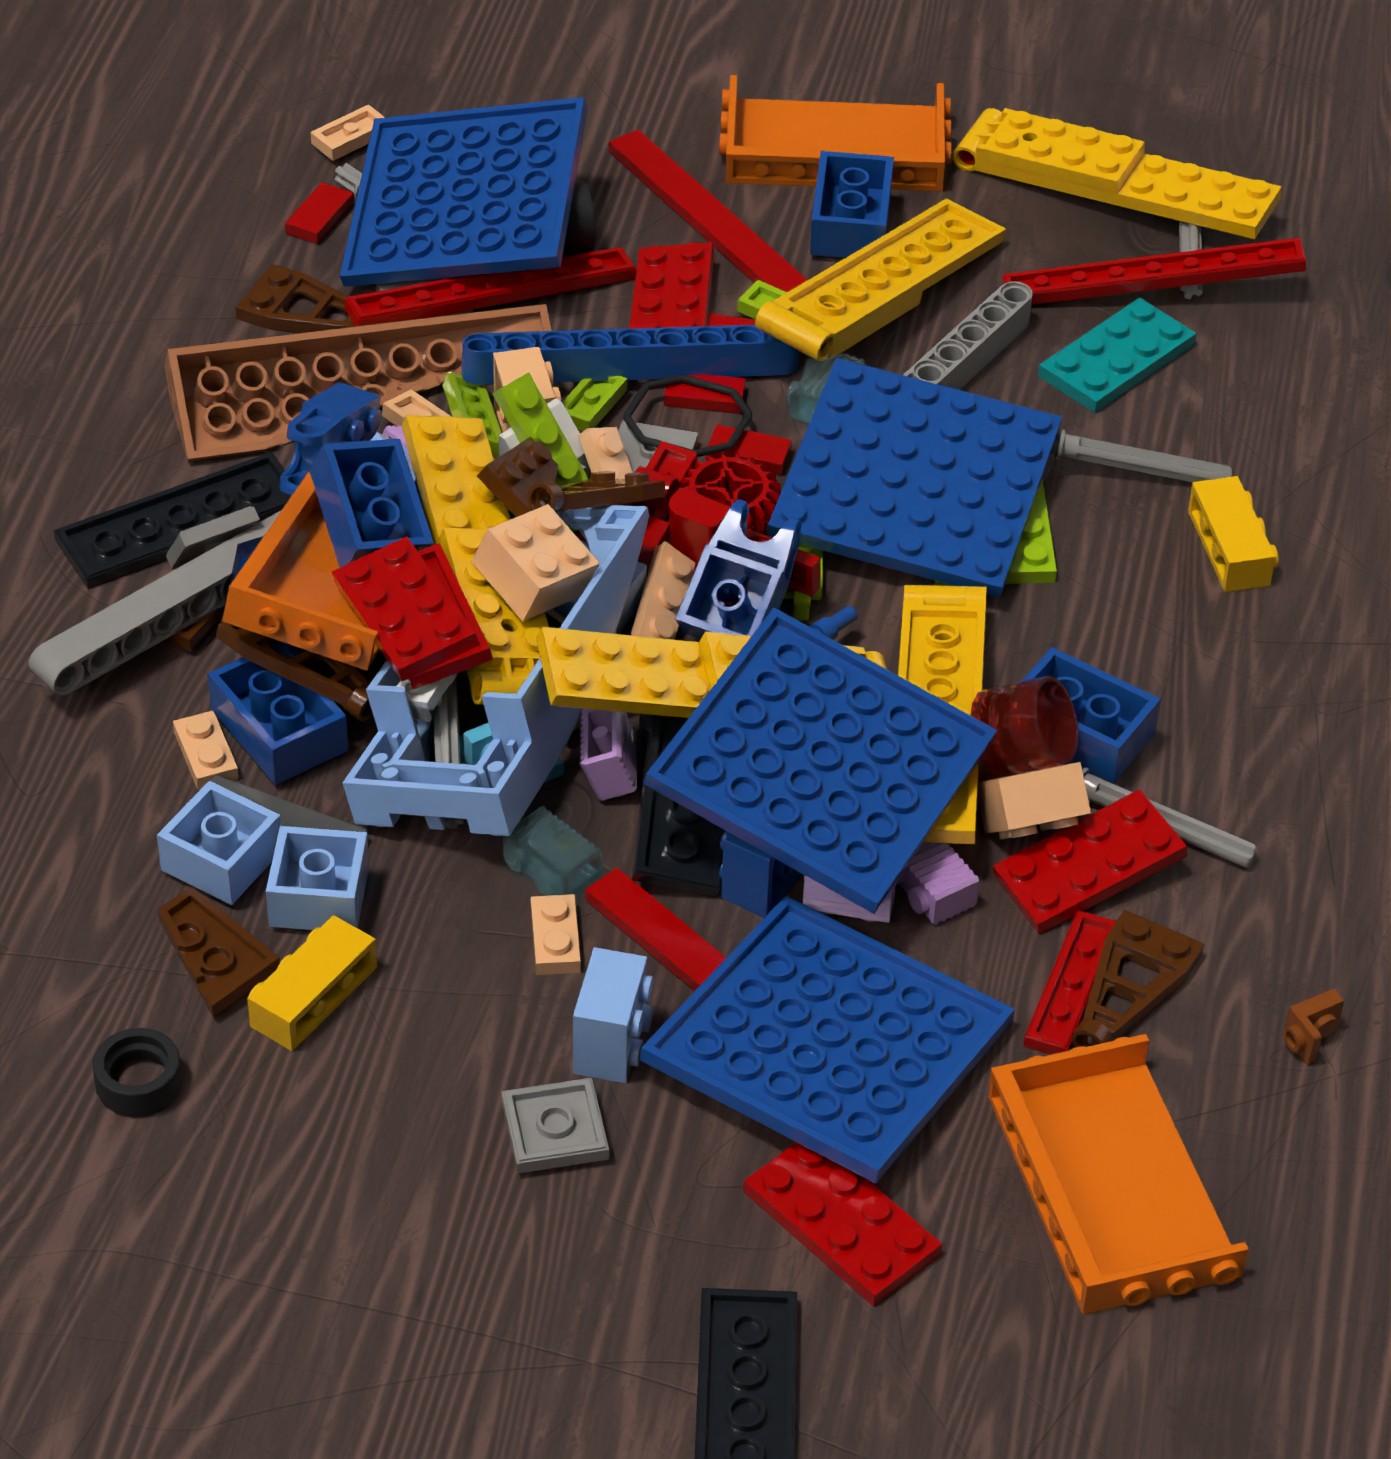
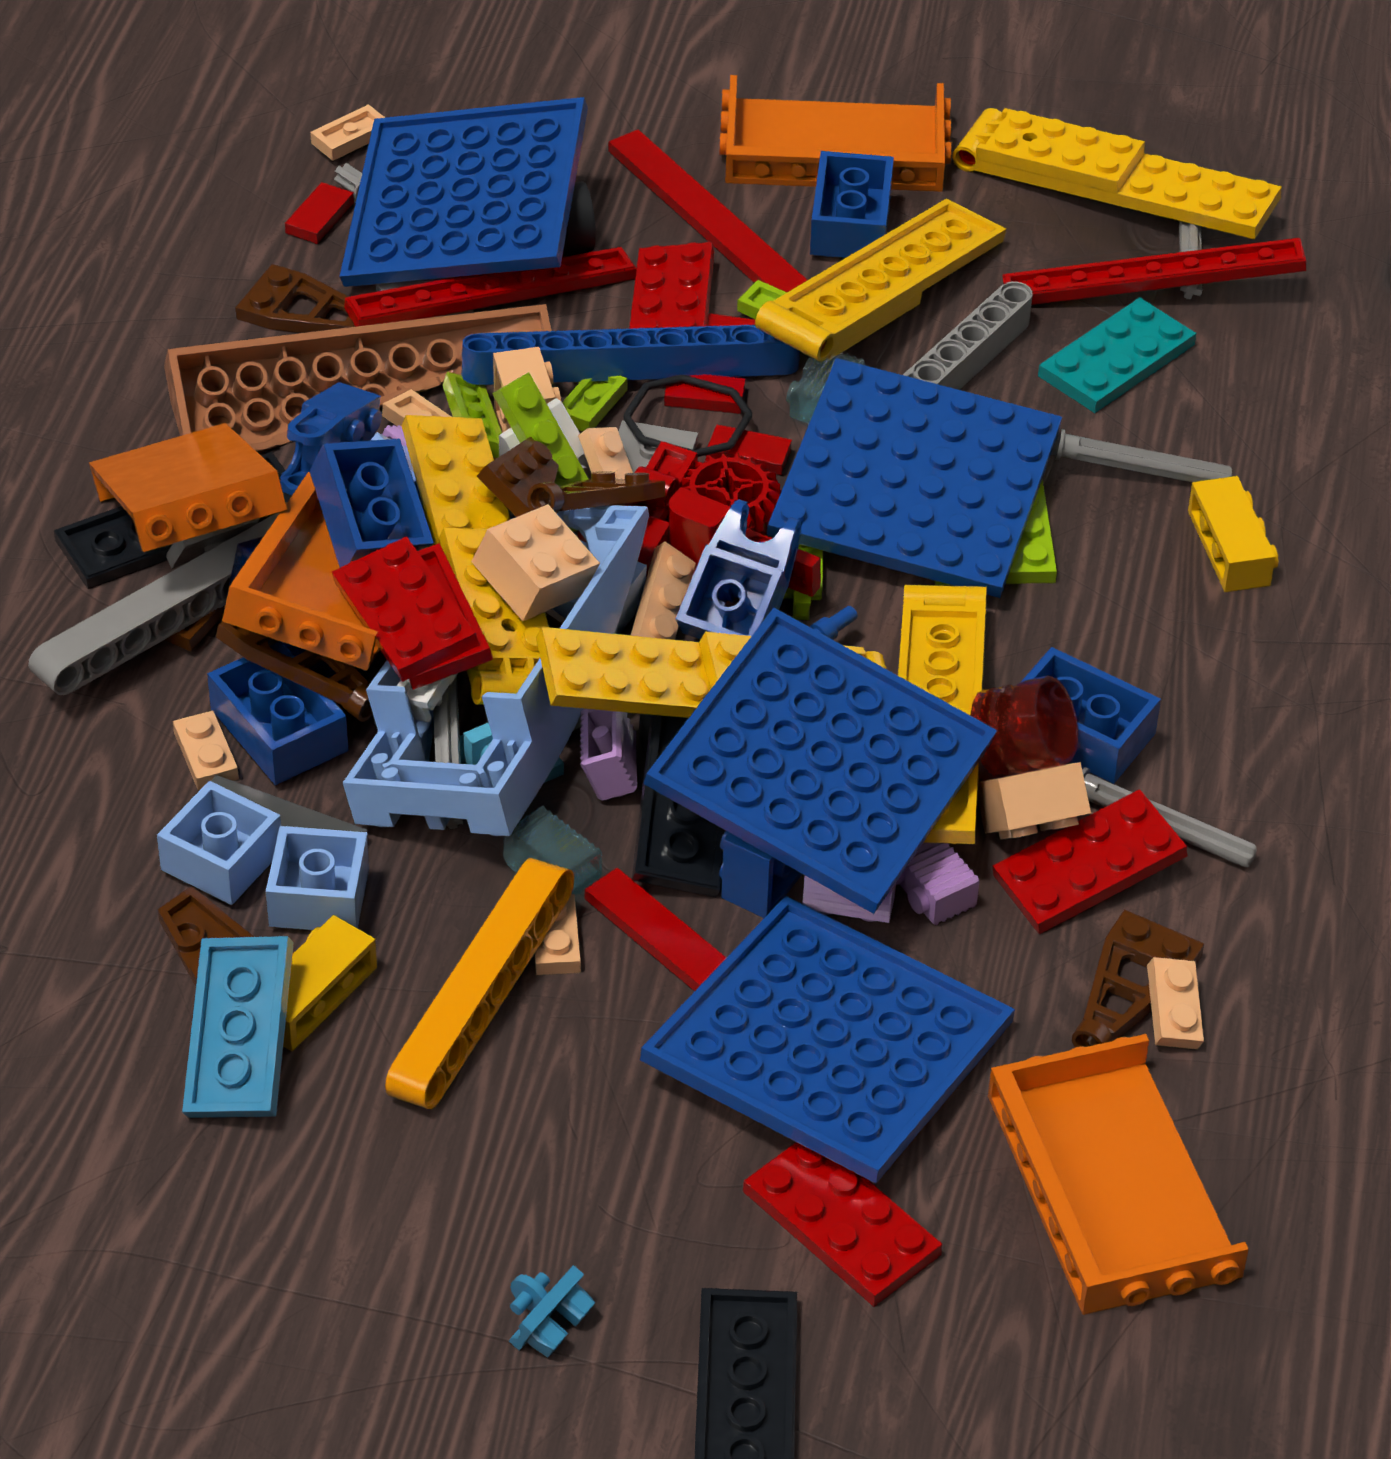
black tyre [93,1027,182,1117] -> none
light grey plate [501,1078,609,1174] -> none
light blue brick [573,947,654,1083] -> none
red tile [1023,910,1116,1055] -> none
dark orange bracket [1283,988,1344,1065] -> none
none -> orange panel [89,423,287,552]
none -> dark azure plate [182,936,294,1118]
none -> light orange beam [385,858,574,1109]
none -> dark azure hips [509,1265,596,1357]
none -> light nougat plate [1147,957,1204,1049]

